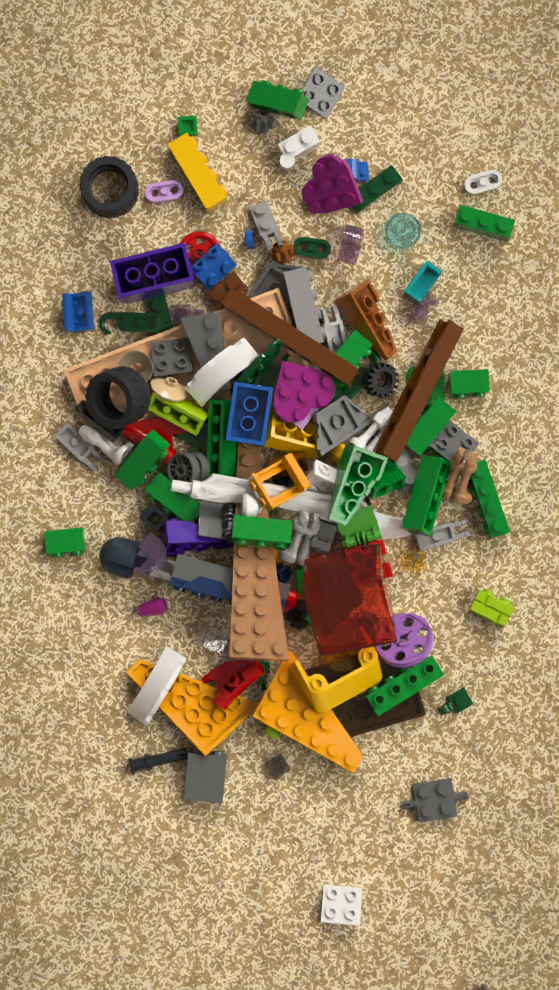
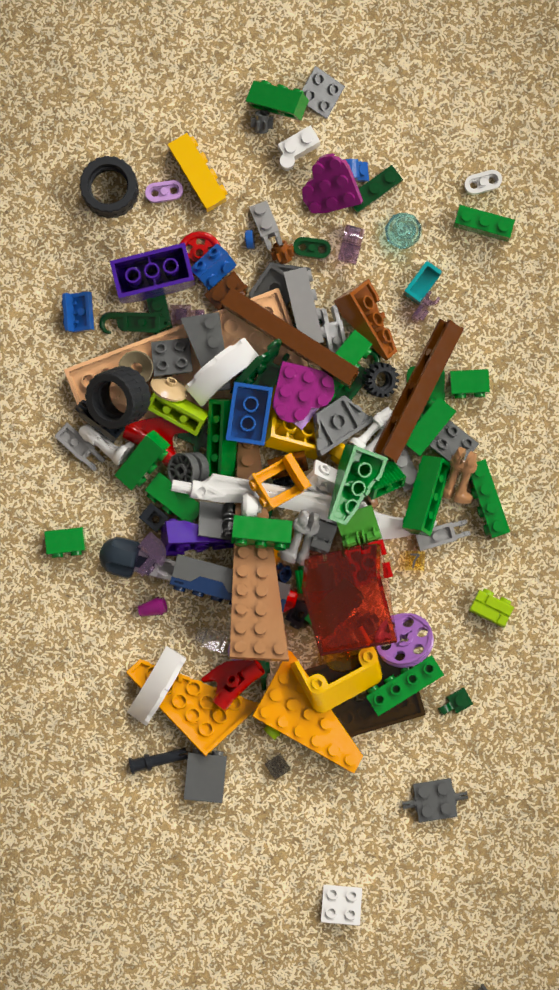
green plate [178,116,198,137] -> none

